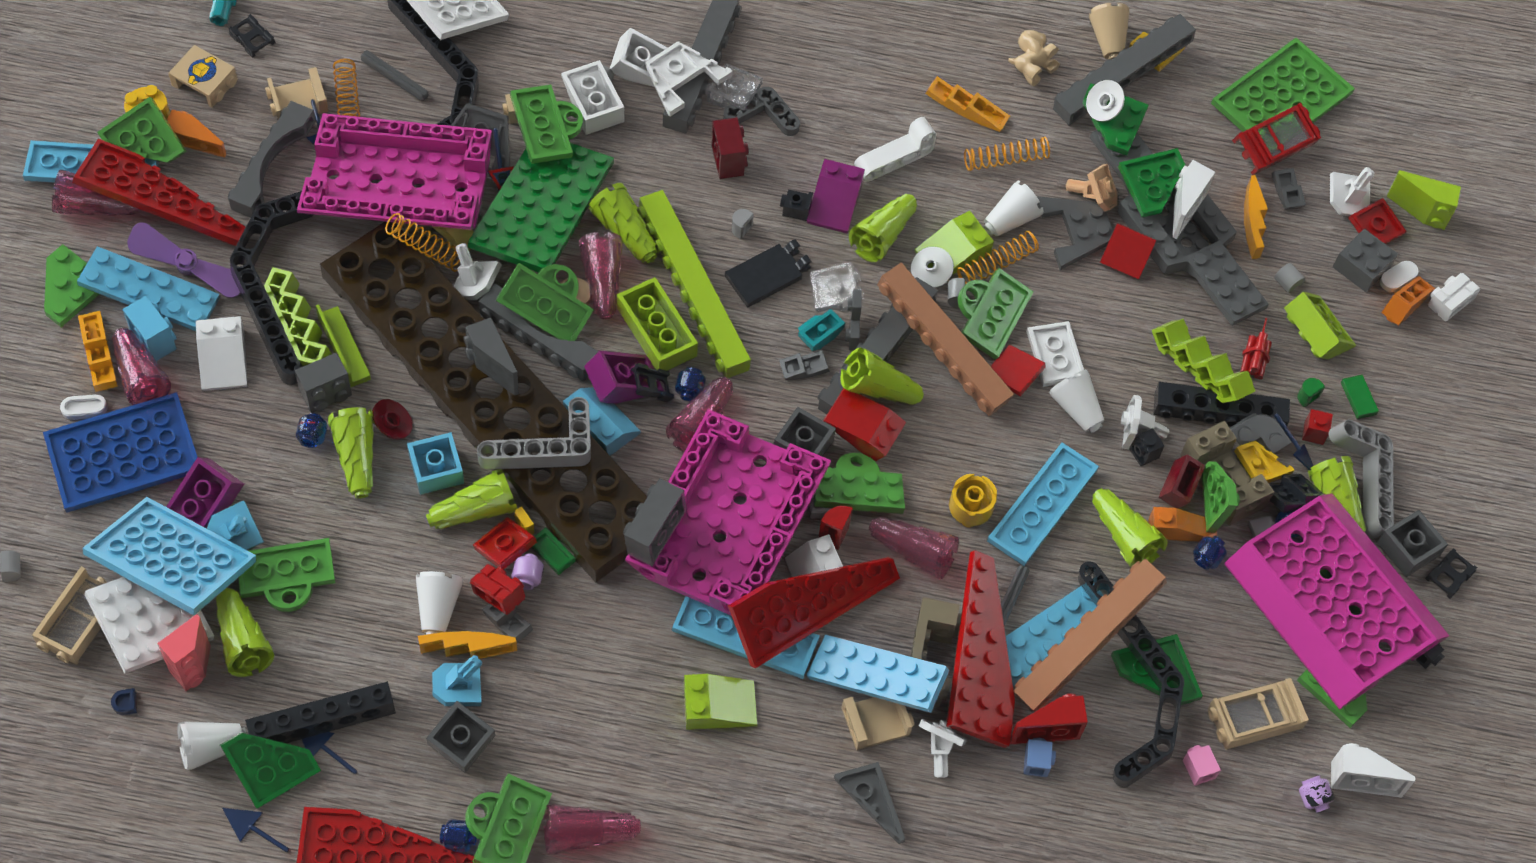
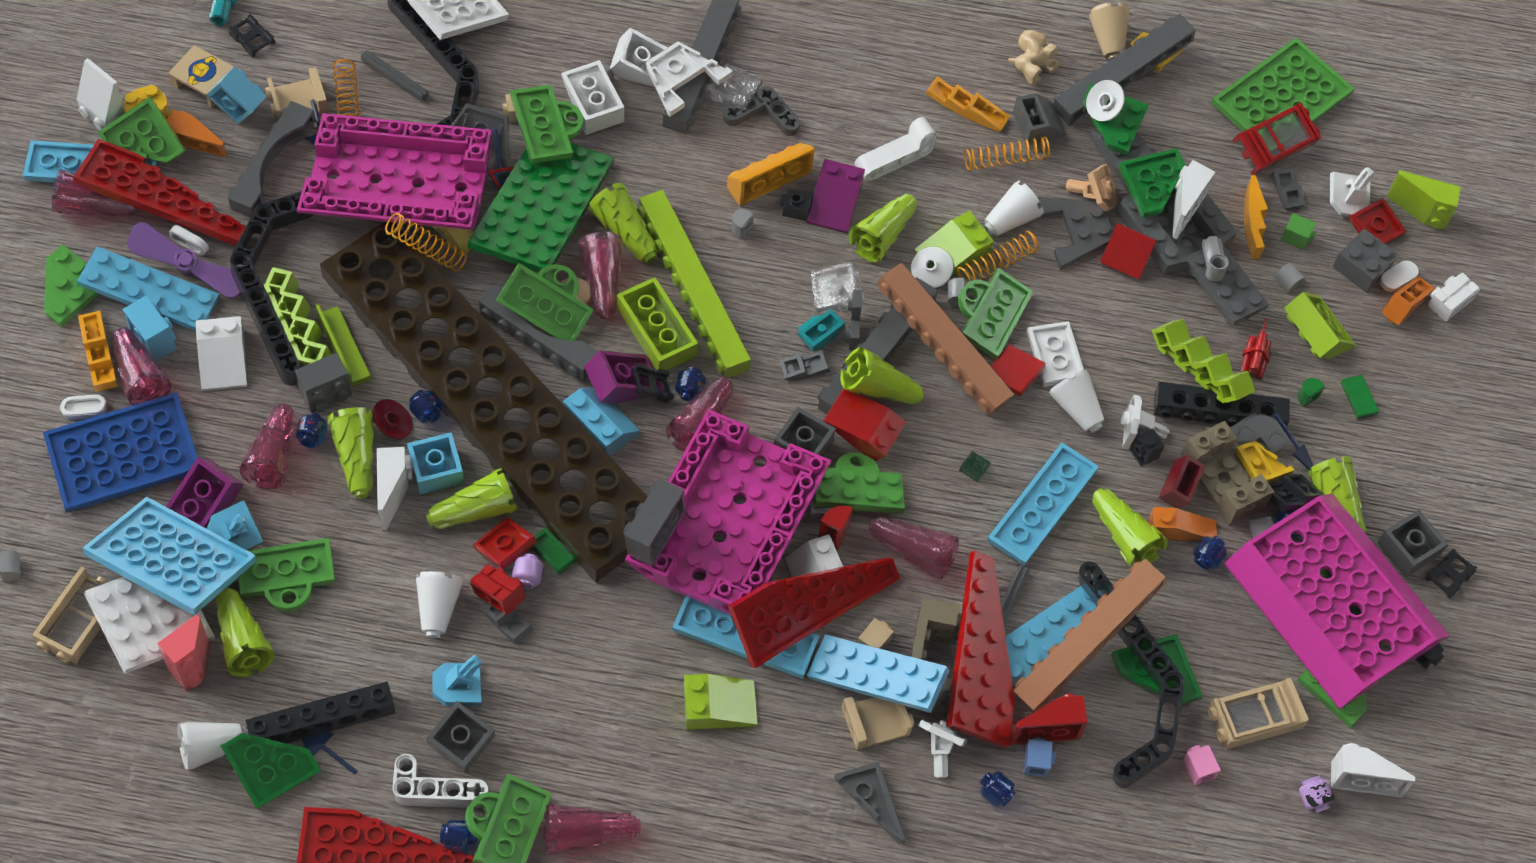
dark blue tile [111,688,137,715] -> none
dark blue piece [222,808,289,852] -> none
light orange slope [418,631,517,659] -> none
white piece [454,243,502,300] -> none
dark grey slope [464,318,519,395] -> none
light grey beam [477,397,591,469] -> none
yellow tile [515,506,535,535] -> none
dark red brick [711,117,749,179] -> none
black tile [725,239,812,308] -> none
yellow brick [949,474,997,528] -> none
bright green plate [1202,461,1240,533] -> none
red brick [1302,409,1333,445] -> none
light grey beam [1329,419,1394,539] -> none
none -> white slope [77,58,126,130]
none -> white tile [169,225,209,256]
none -> medium azure brick [206,66,266,124]
none -> clear pink cone [240,403,294,489]
none -> white slope [377,447,413,530]
none -> white beam [393,754,488,808]
none -> clear blue head [409,390,442,423]
none -> light orange slope [727,143,815,206]
none -> tan brick [857,618,894,650]
none -> clear green tile [959,451,991,482]
none -> clear blue head [979,771,1016,807]
none -> dark grey slope [1013,93,1066,144]
none -> light grey piece [1202,236,1229,282]
none -> bright green brick [1280,213,1316,250]

